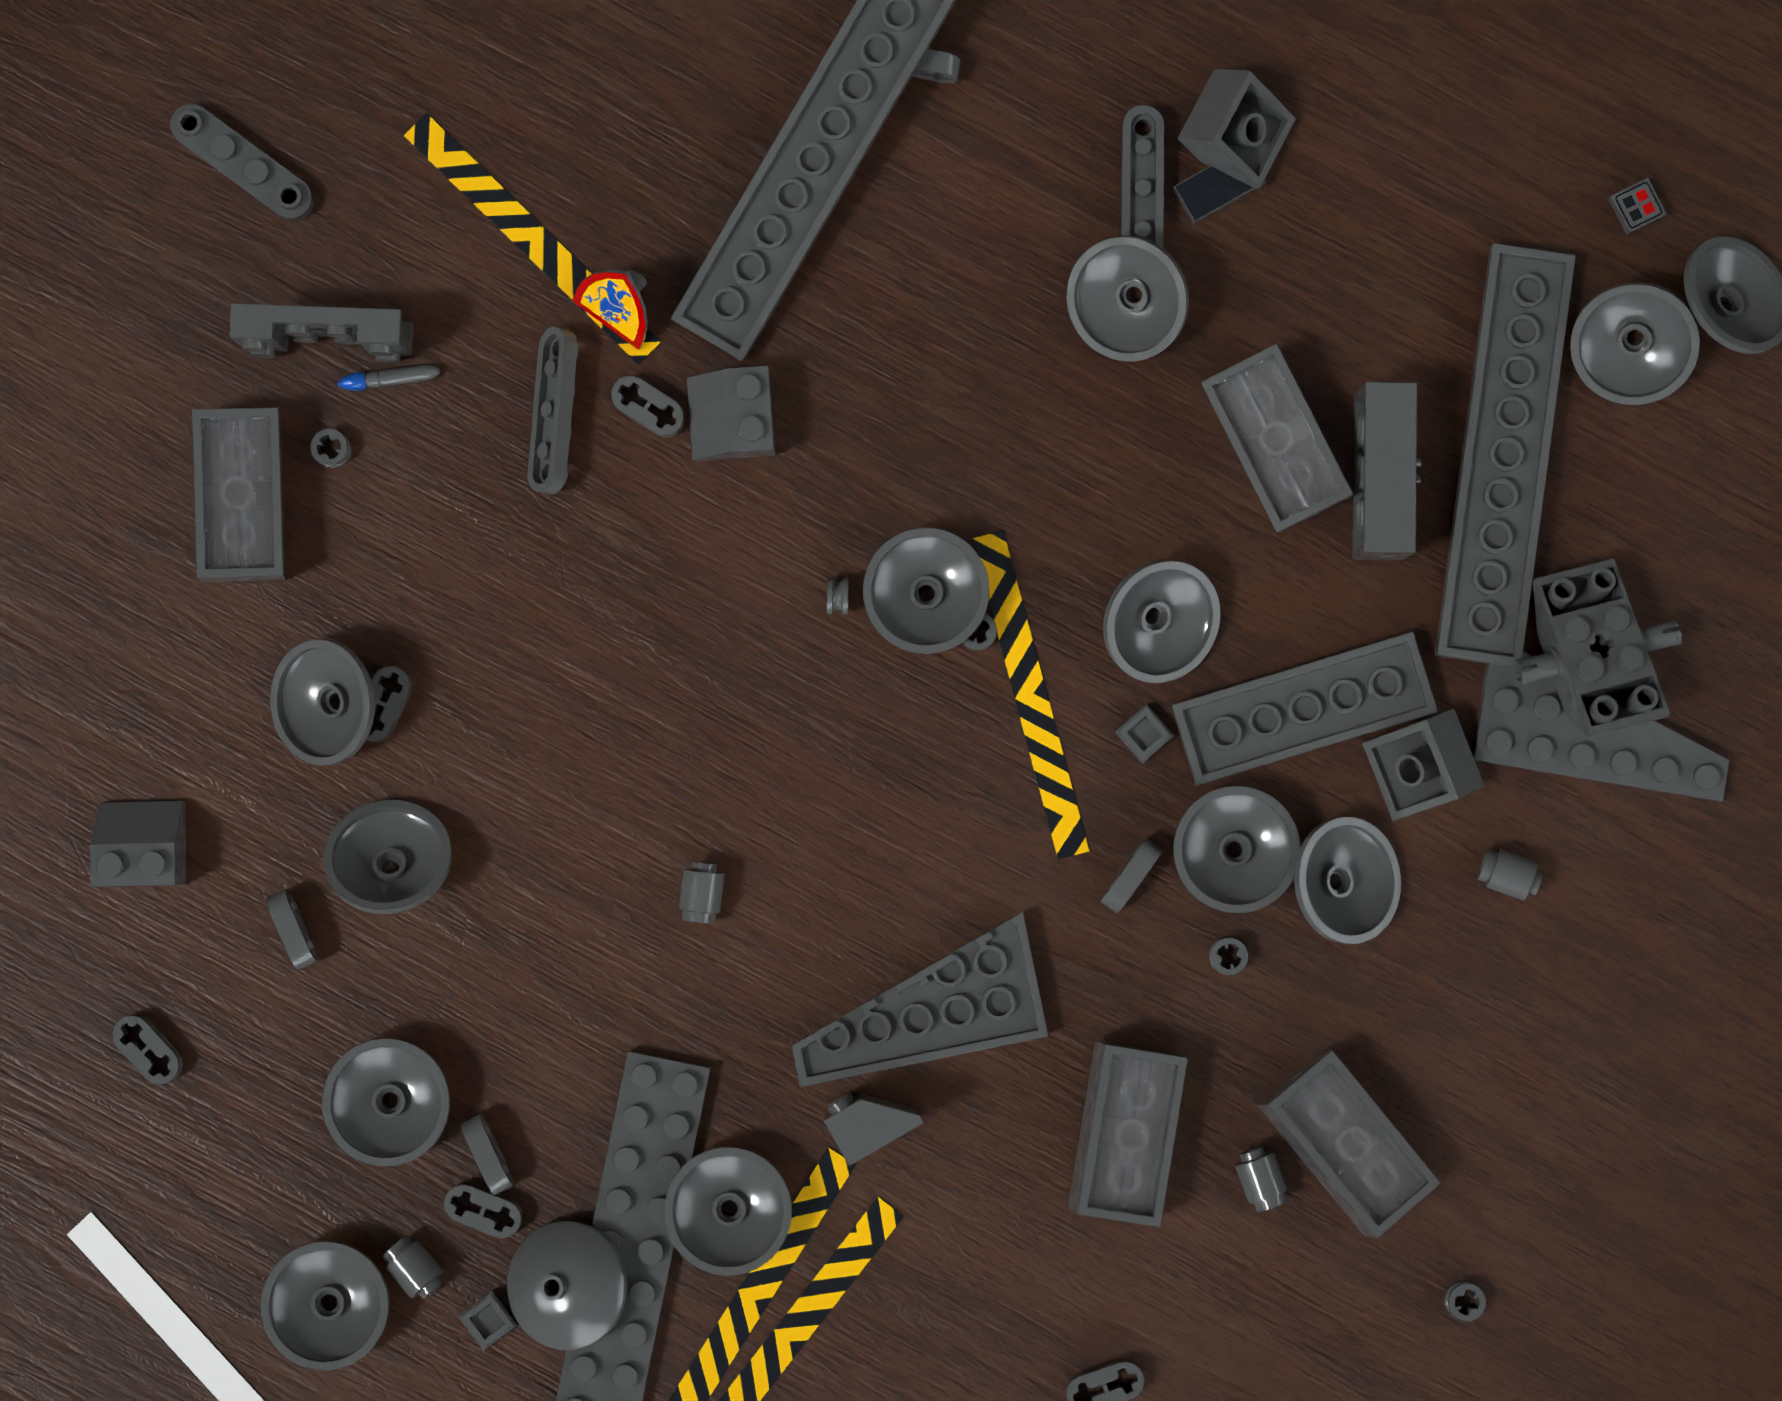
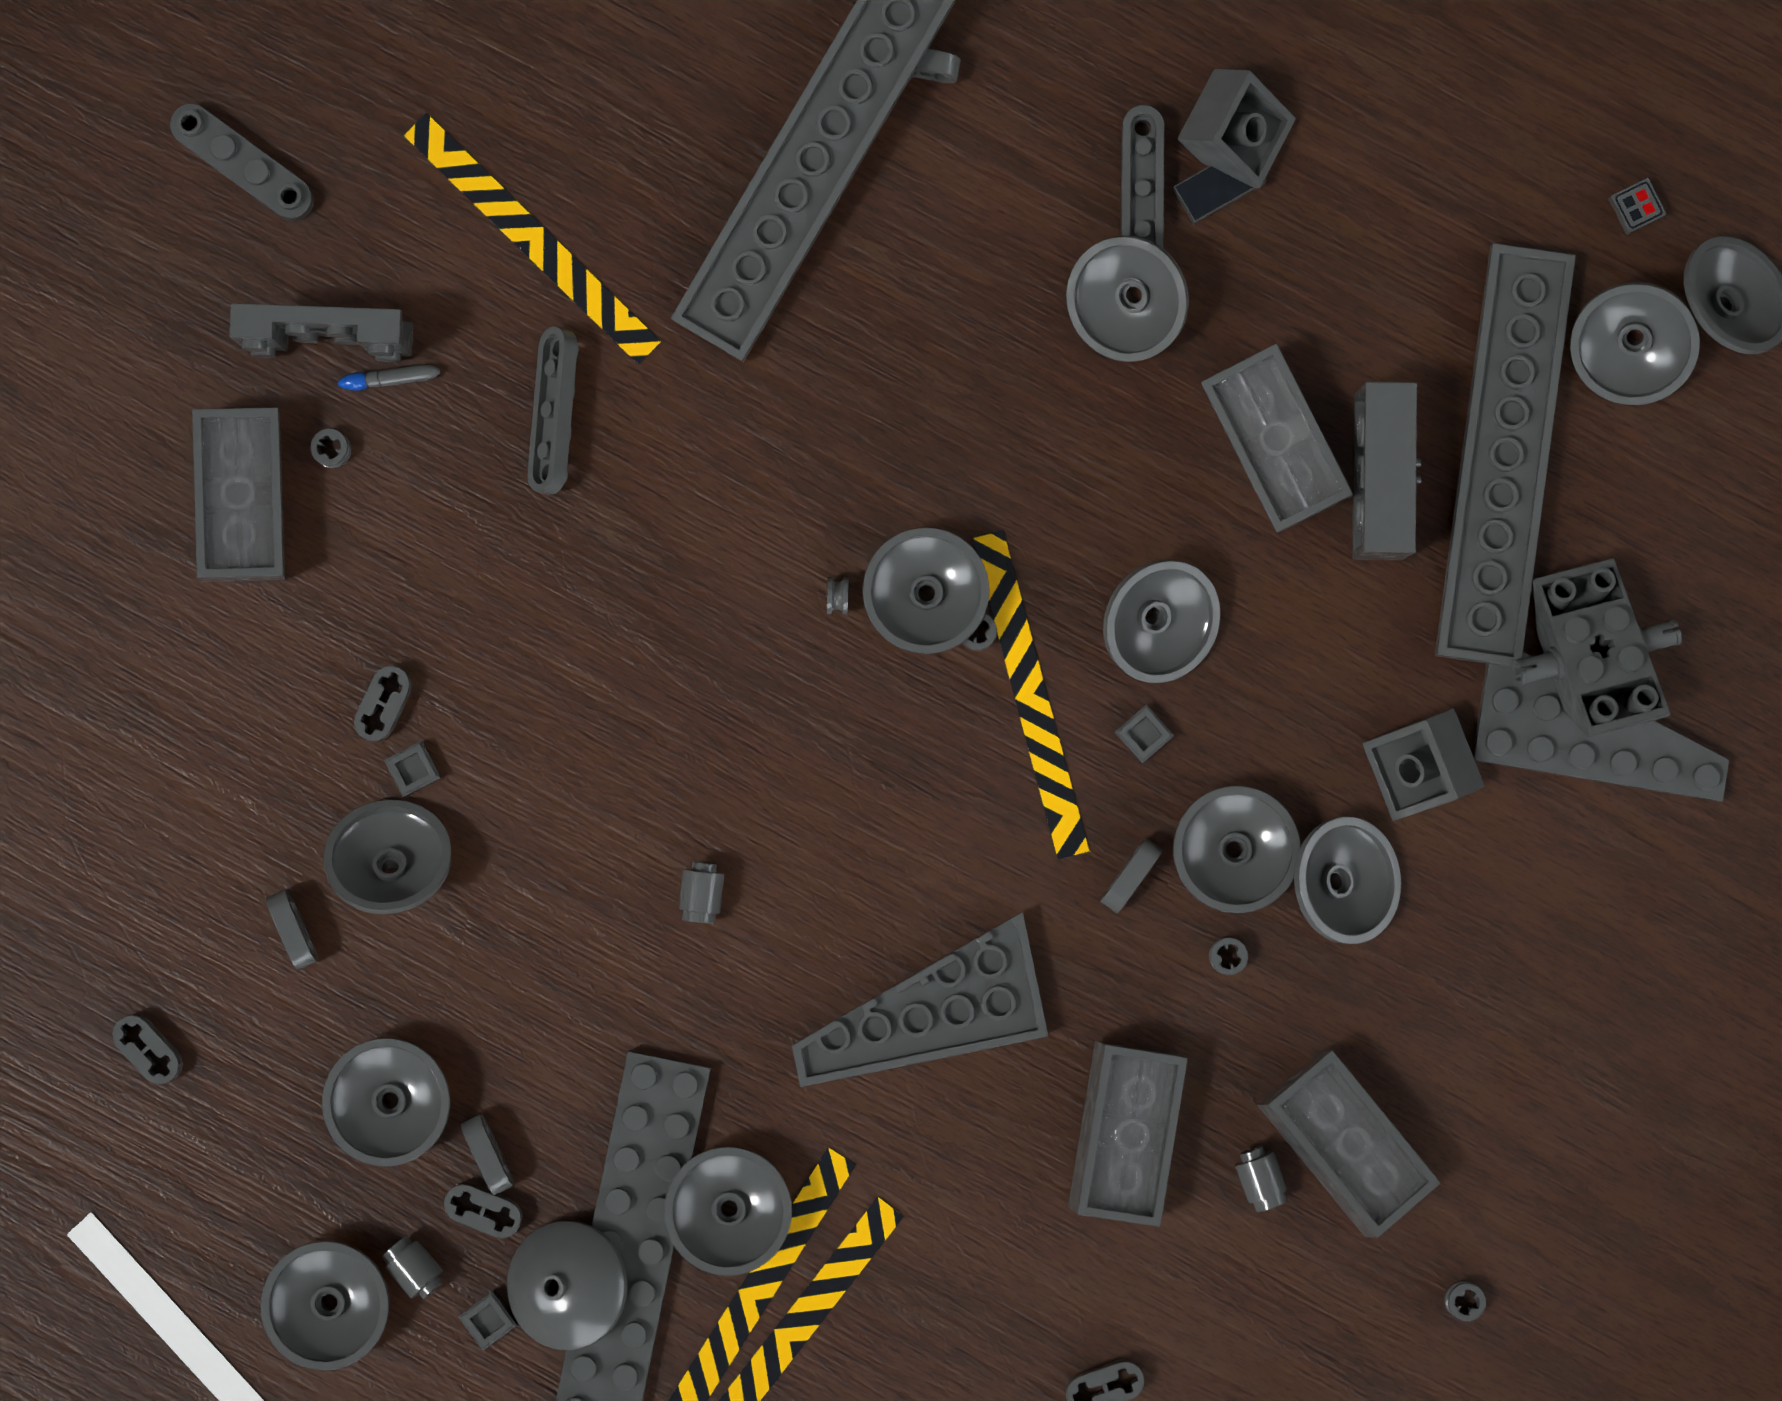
dark grey slope [90,801,186,887] -> none
dark grey dish [270,639,375,766] -> none
shield [572,269,648,350] -> none
dark grey beam [611,376,685,438] -> none
dark grey slope [687,366,776,461] -> none
dark grey slope [824,1092,924,1166] -> none
dark grey plate [1171,632,1438,786] -> none
dark grey brick [1477,848,1543,901] -> none
none -> dark grey tile [384,741,442,798]

